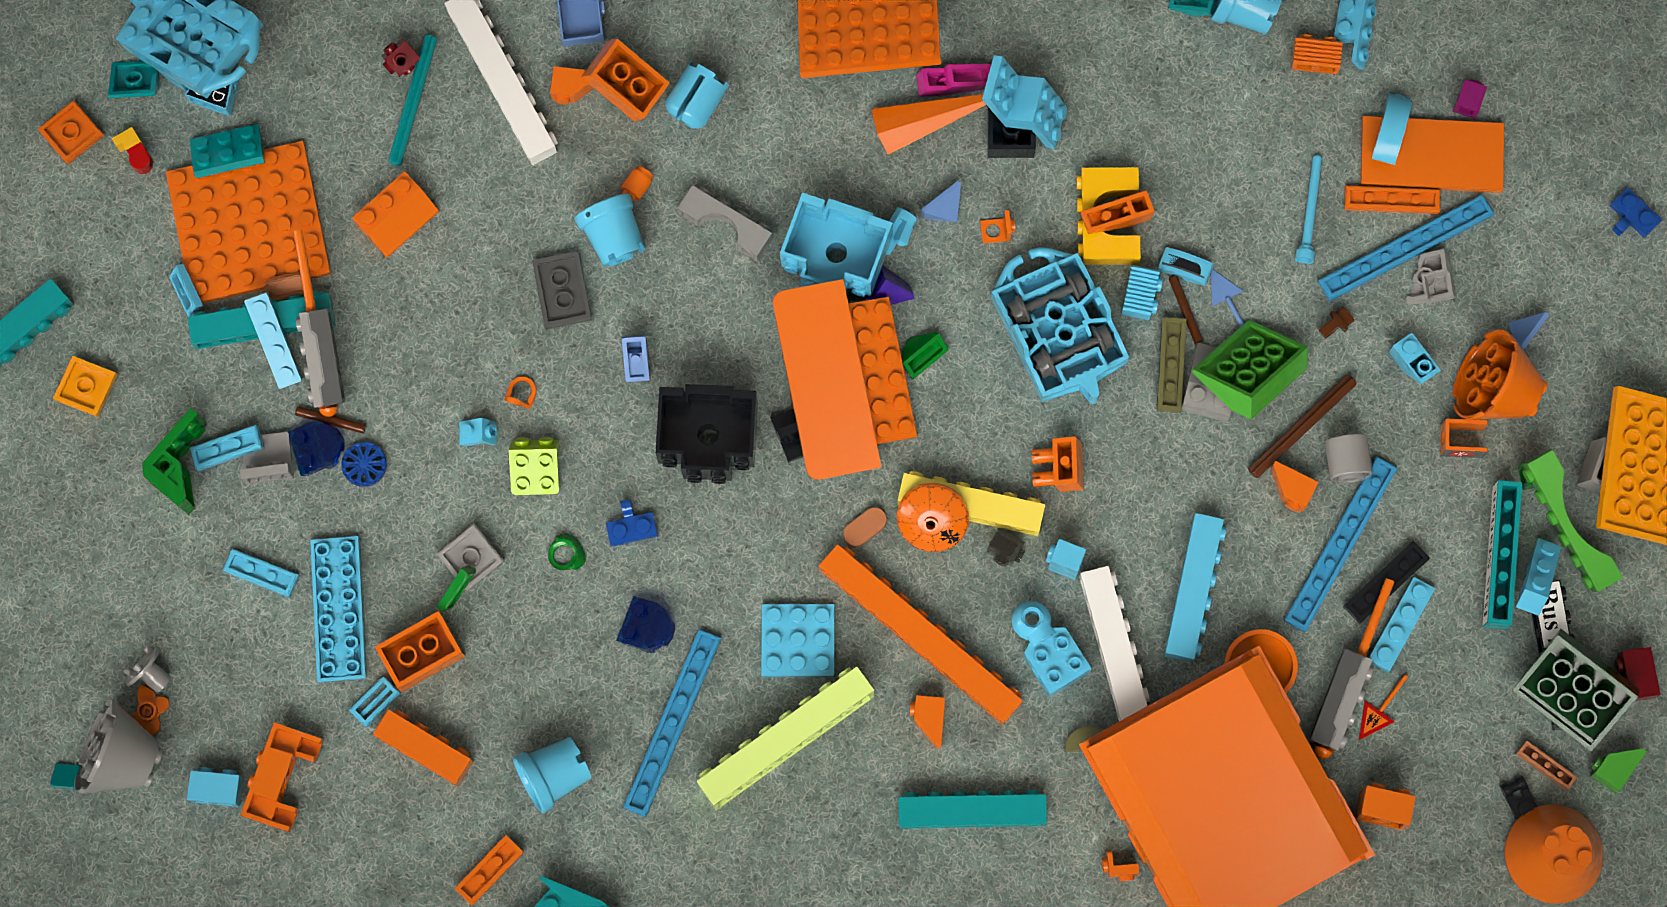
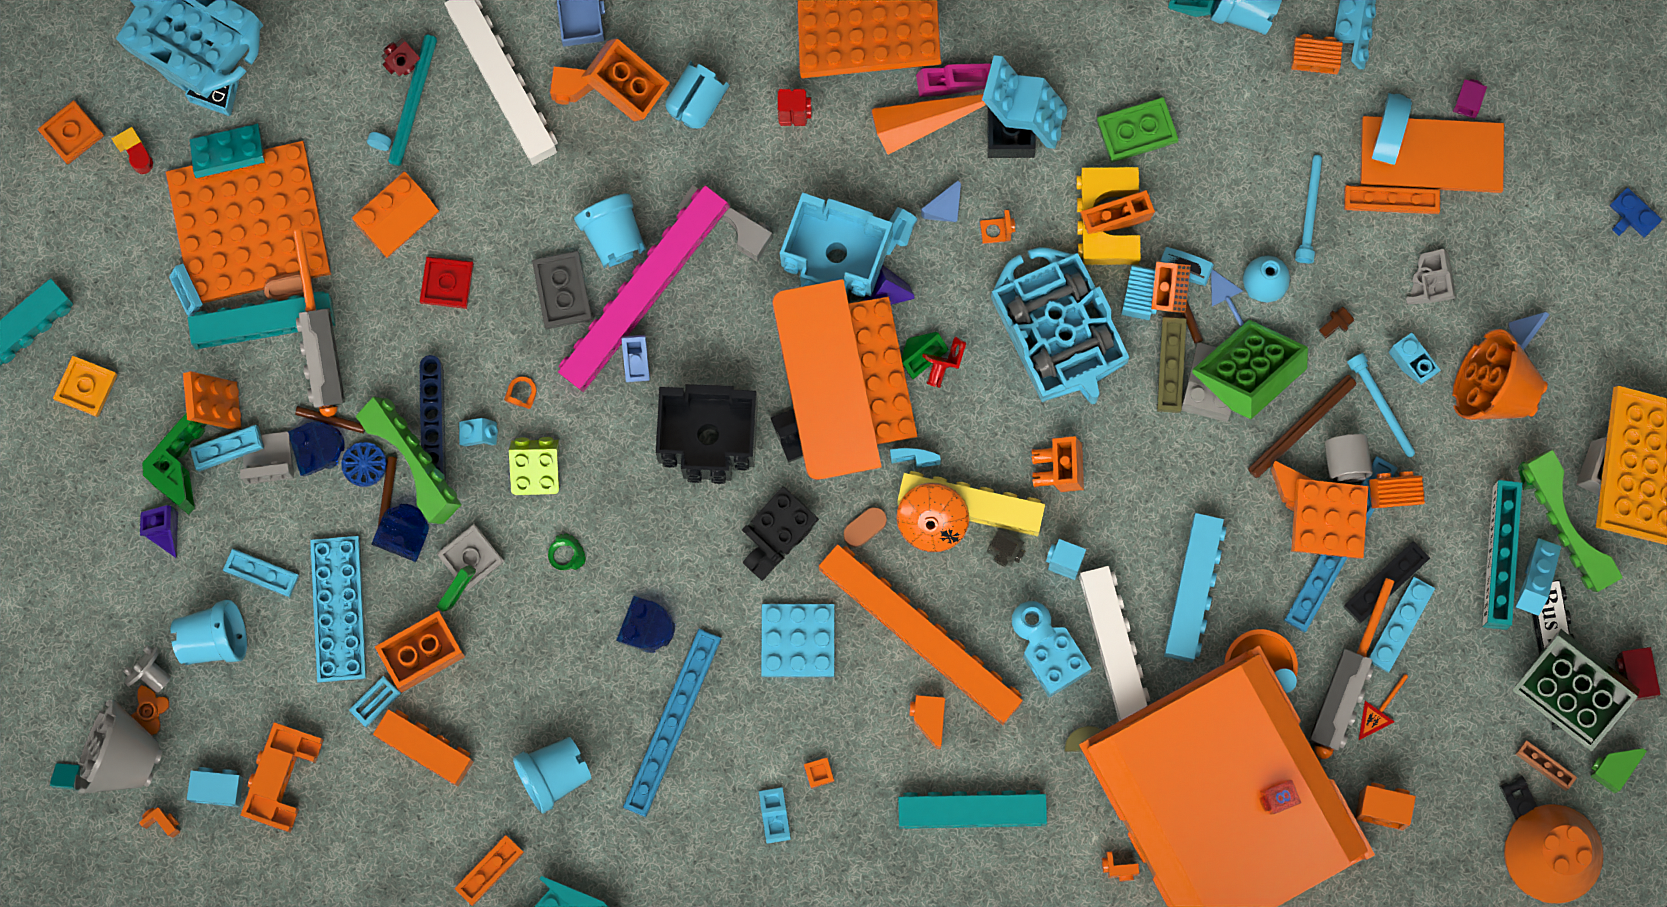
teal slope [108,61,159,98] -> none
medium azure plate [244,291,302,389] -> none
blue plate [606,499,658,547] -> none
orange brick [620,166,654,202] -> none
yellowish green brick [697,667,874,810] -> none
dark azure tile [1318,194,1494,302] -> none
orange piece [1441,419,1488,458] -> none
none -> orange bracket [139,807,180,838]
none -> dark purple slope [140,505,178,558]
none -> medium azure piece [170,600,247,665]
none -> orange plate [183,371,241,430]
none -> bright green arch [356,397,462,524]
none -> medium azure tile [367,132,392,151]
none -> clear blue slope [371,504,429,562]
none -> reddish brown bar [378,456,397,528]
none -> dark blue beam [419,355,446,481]
none -> red tile [420,257,474,309]
none -> dark pink brick [558,186,730,392]
none -> black plate [742,486,819,581]
none -> medium azure slope [759,787,791,843]
none -> red brick [777,89,812,126]
none -> orange plate [804,758,834,789]
none -> medium azure slope [890,448,941,469]
none -> red bracket [922,337,966,388]
none -> bright green plate [1096,97,1179,163]
none -> orange brick [1151,262,1191,312]
none -> medium azure piece [1243,255,1290,303]
none -> clear red brick [1259,780,1302,815]
none -> medium azure tile [1275,669,1297,693]
none -> orange plate [1291,479,1368,559]
none -> medium azure piece [1347,353,1415,457]
none -> orange brick [1369,471,1425,509]

